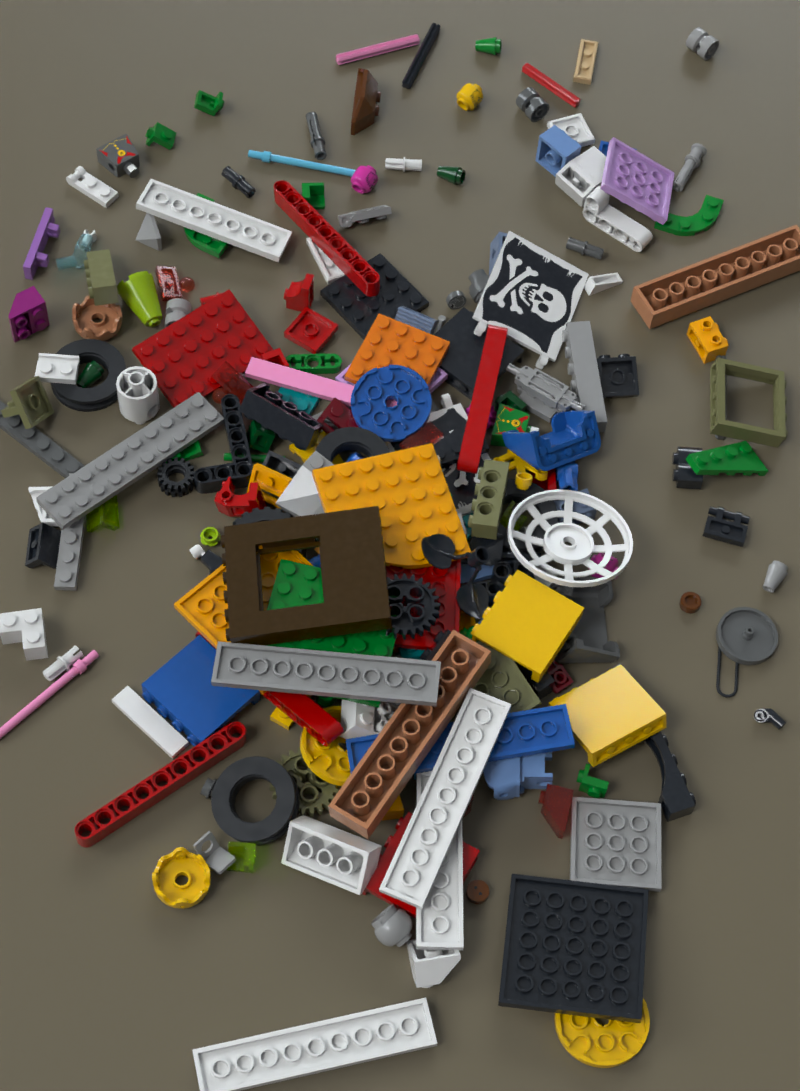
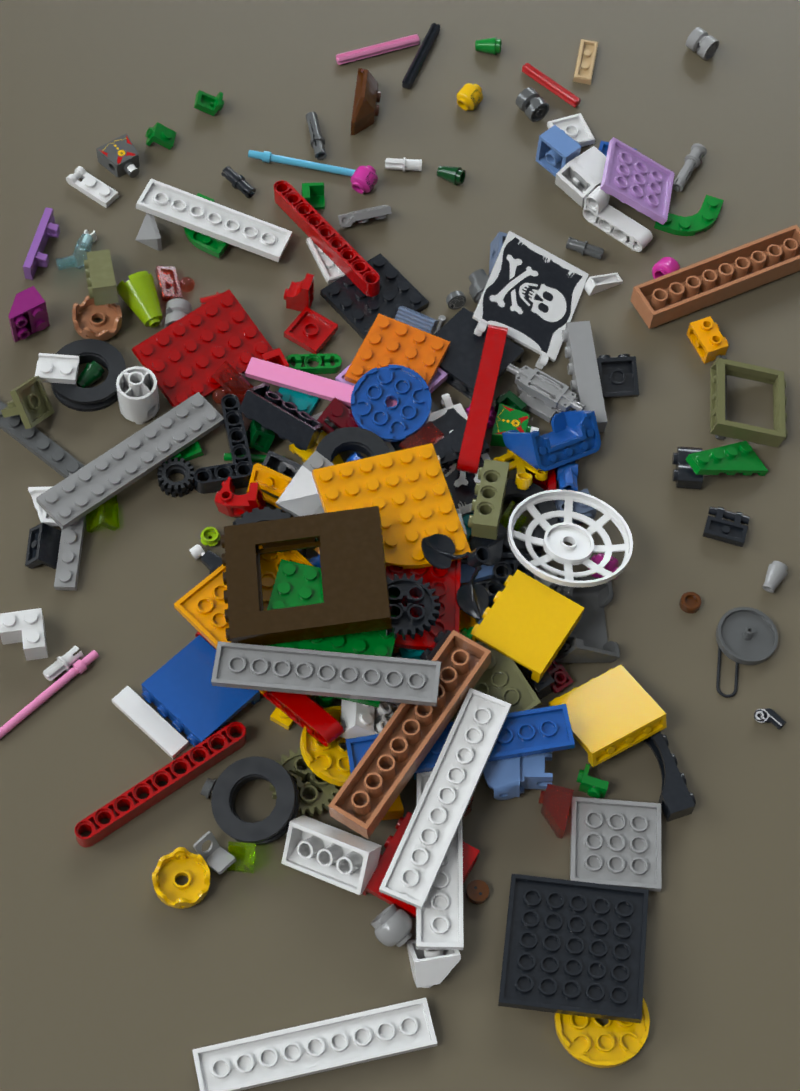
none -> dark pink head [652,257,680,279]

